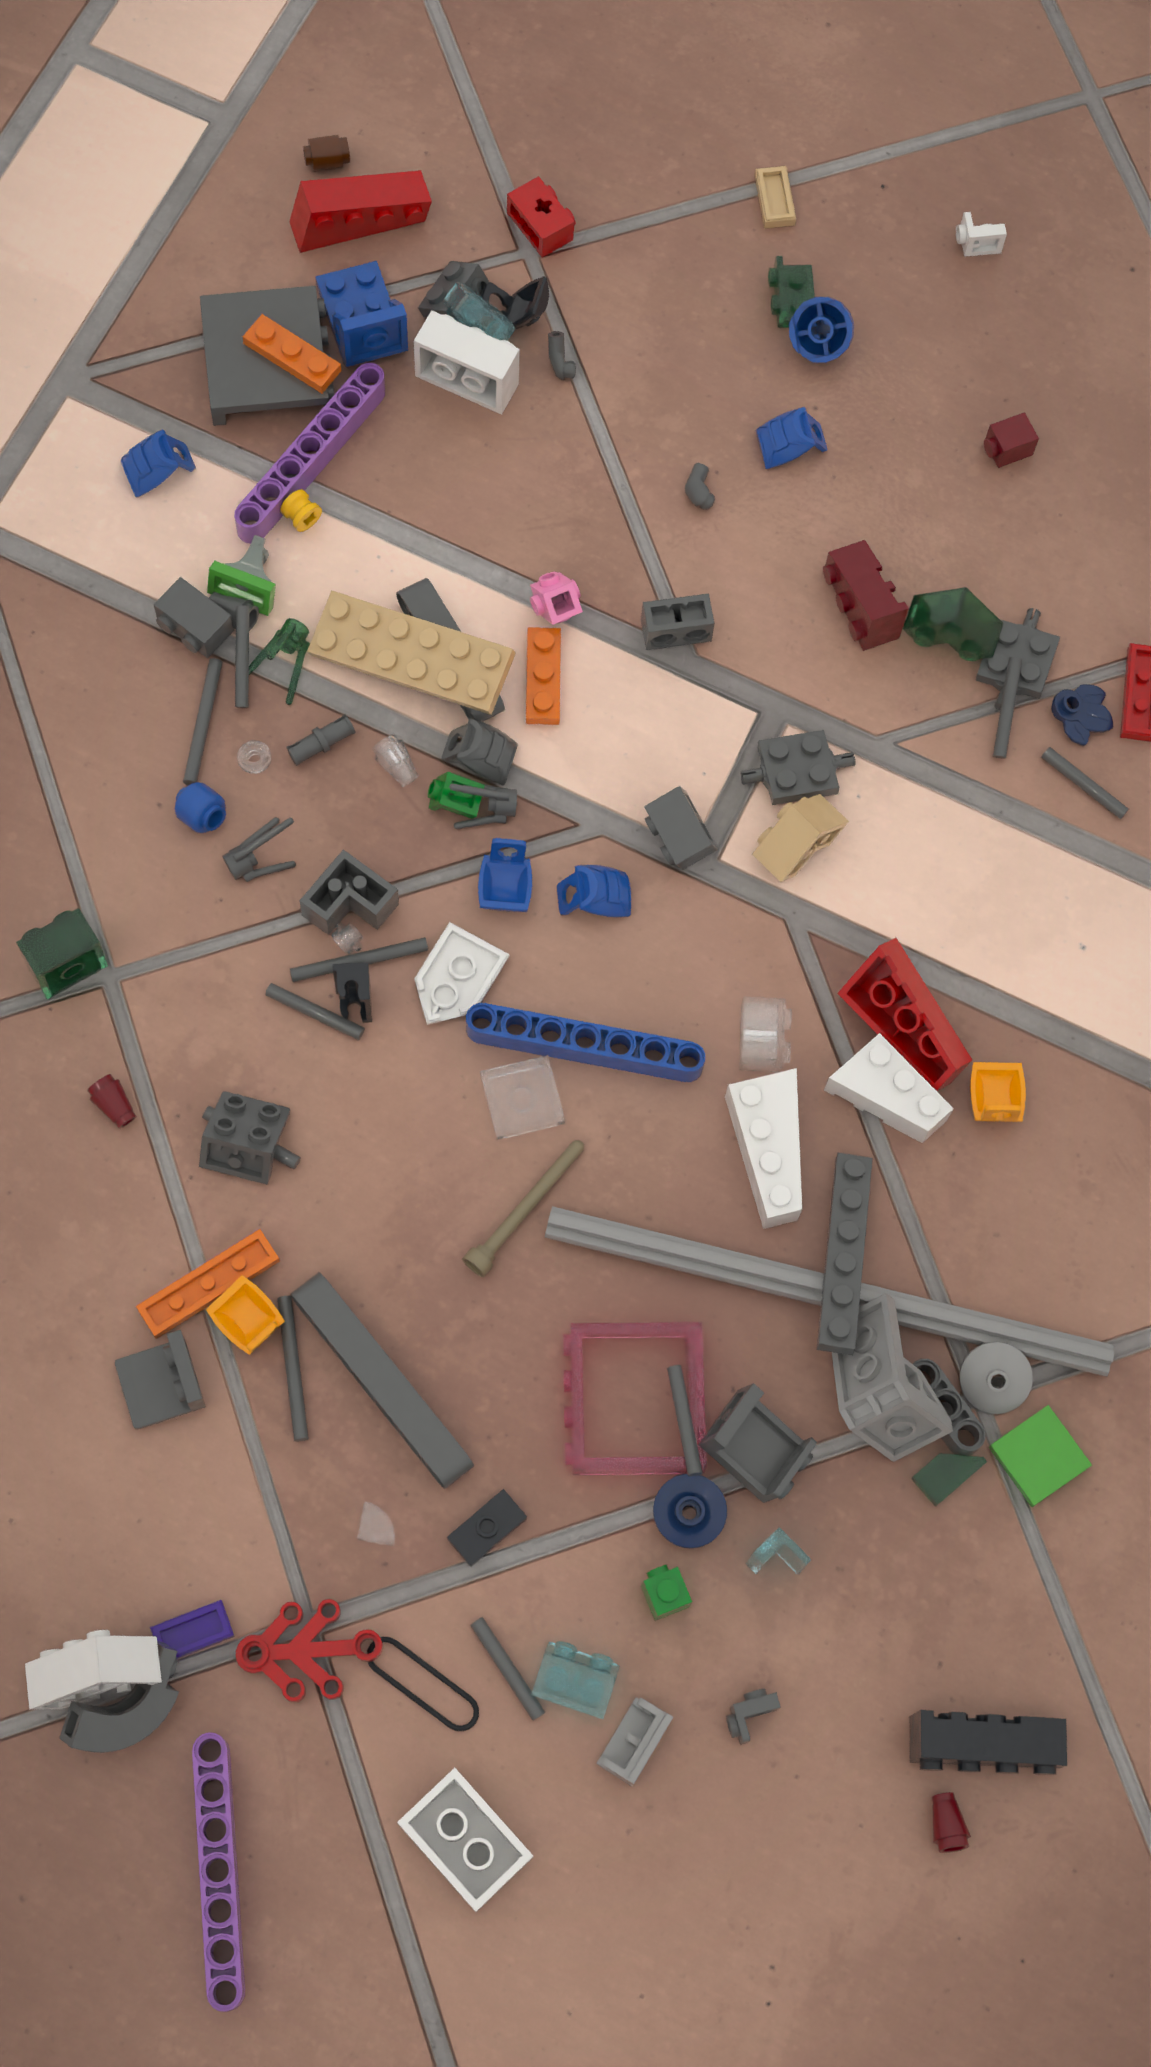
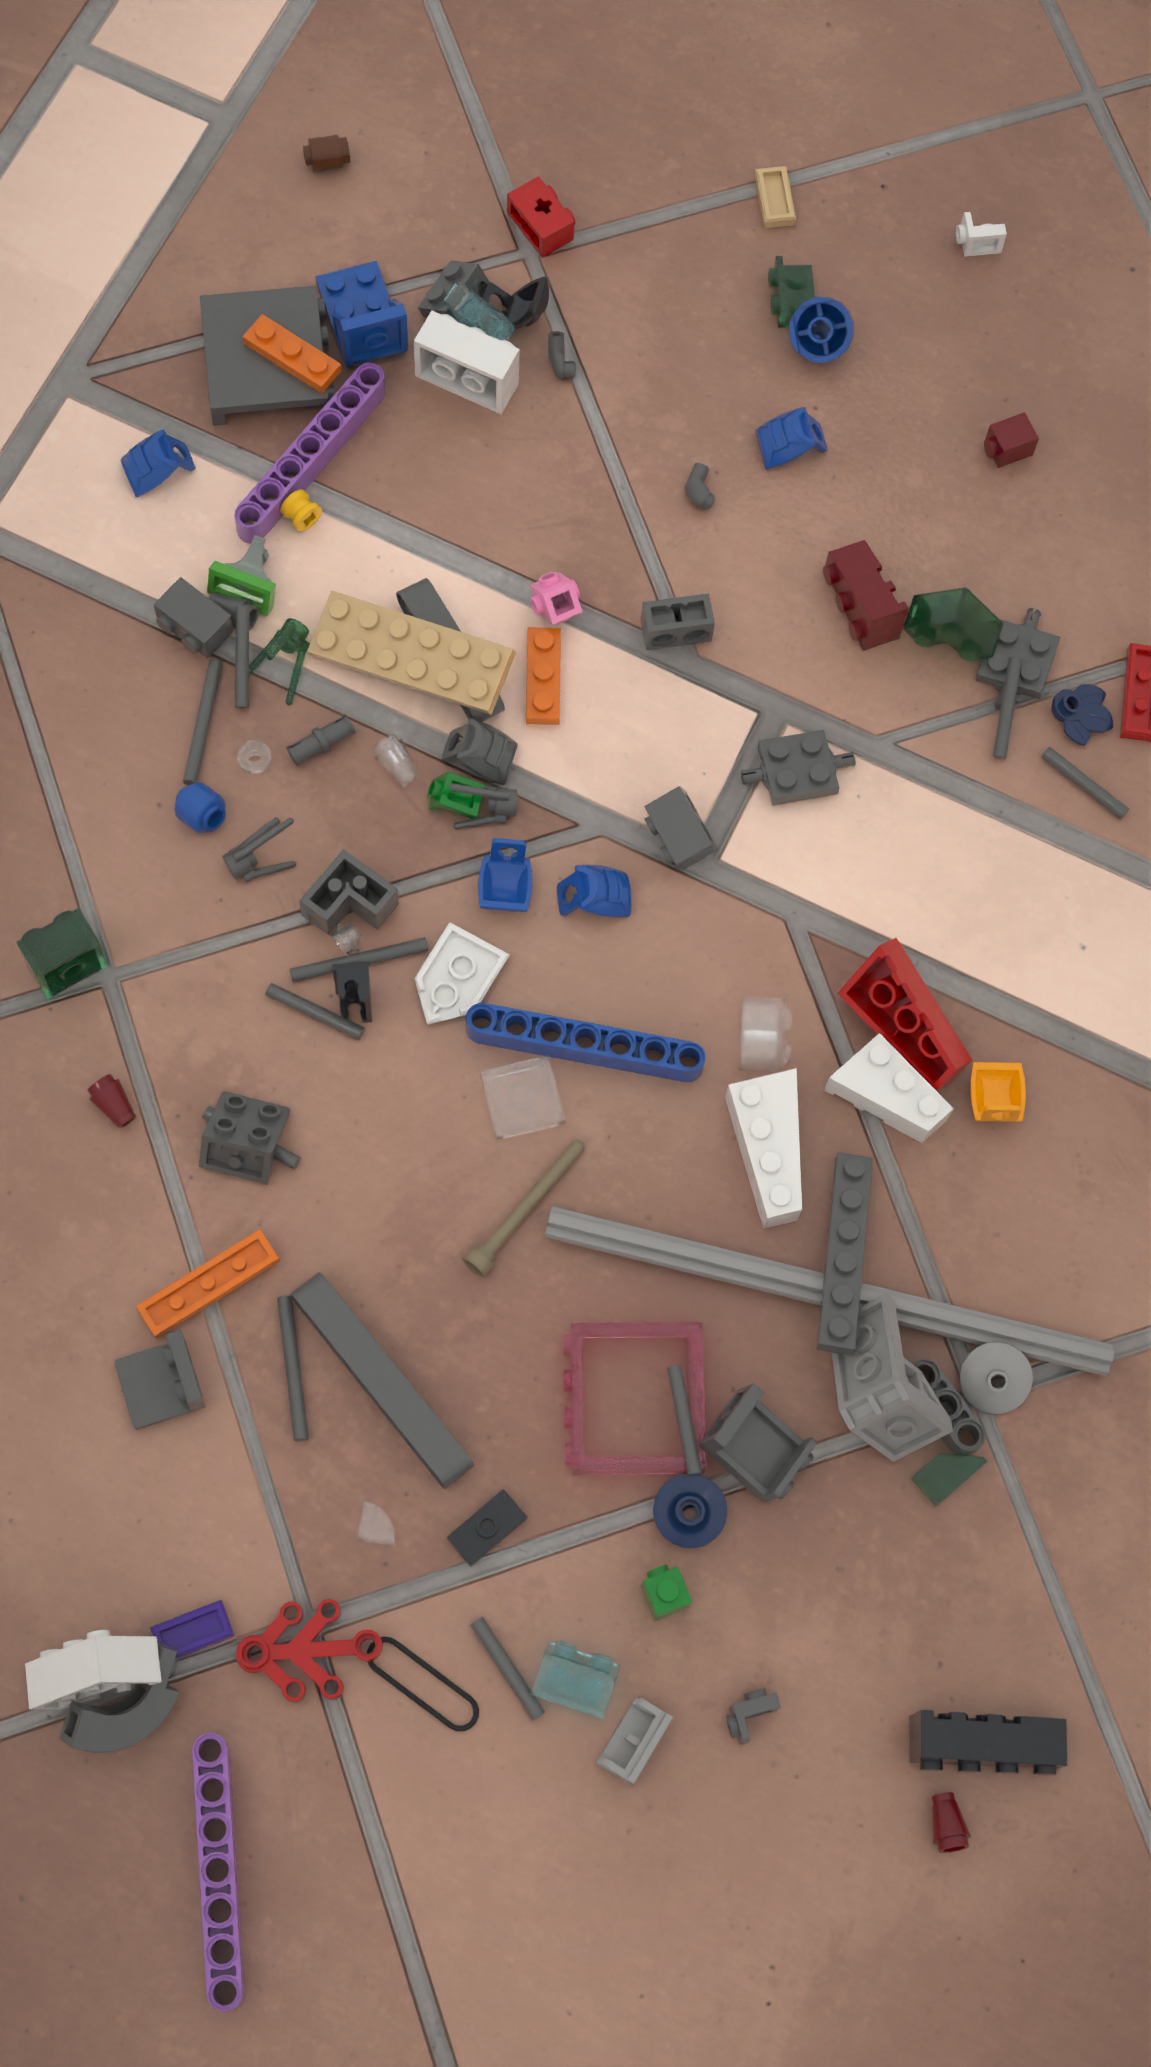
light orange piece [206,1275,285,1355] -> none
red wedge [289,170,432,253] -> none
white brick [397,1768,533,1912] -> none
clear light blue panel [746,1527,811,1575] -> none
tan brick [752,794,849,882] -> none
bright green tile [988,1405,1092,1507] -> none

